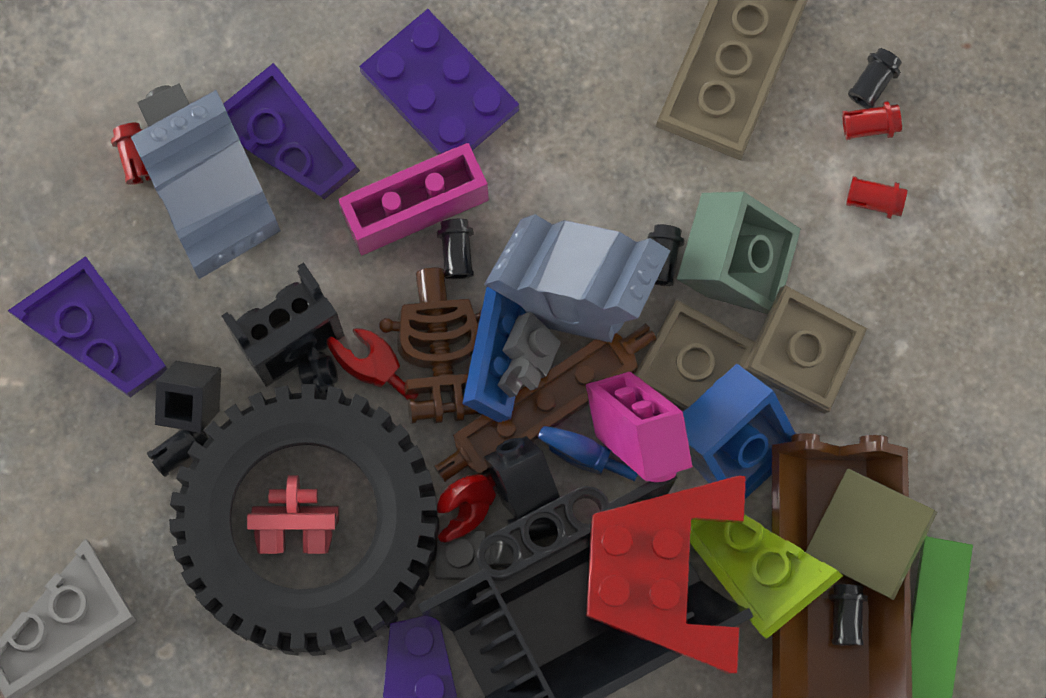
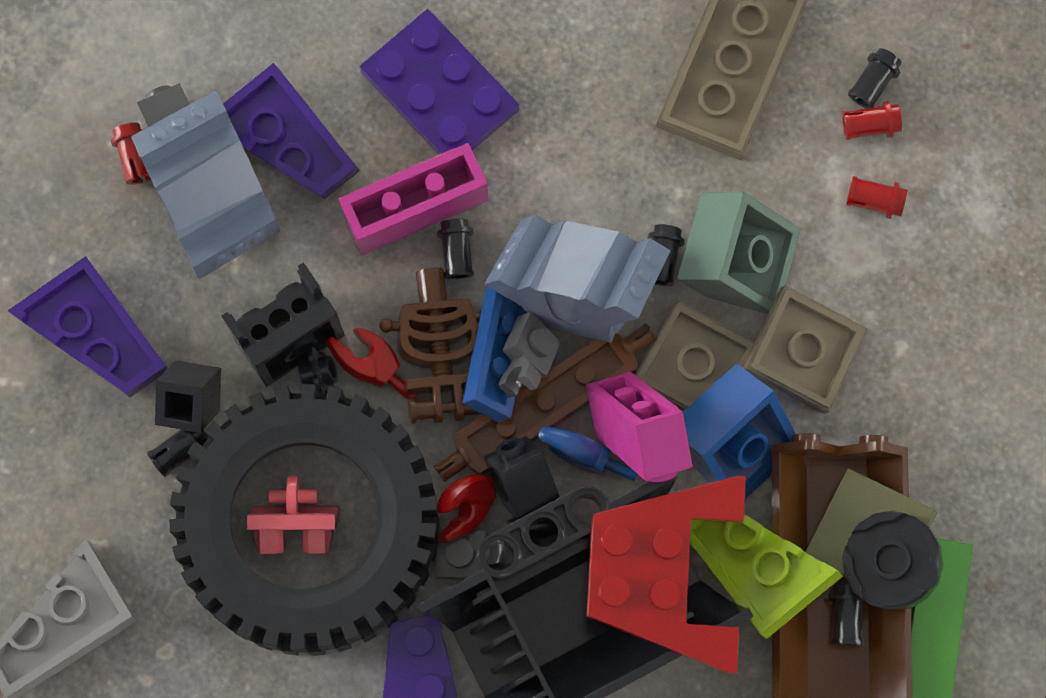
none -> black tile [842,511,944,611]

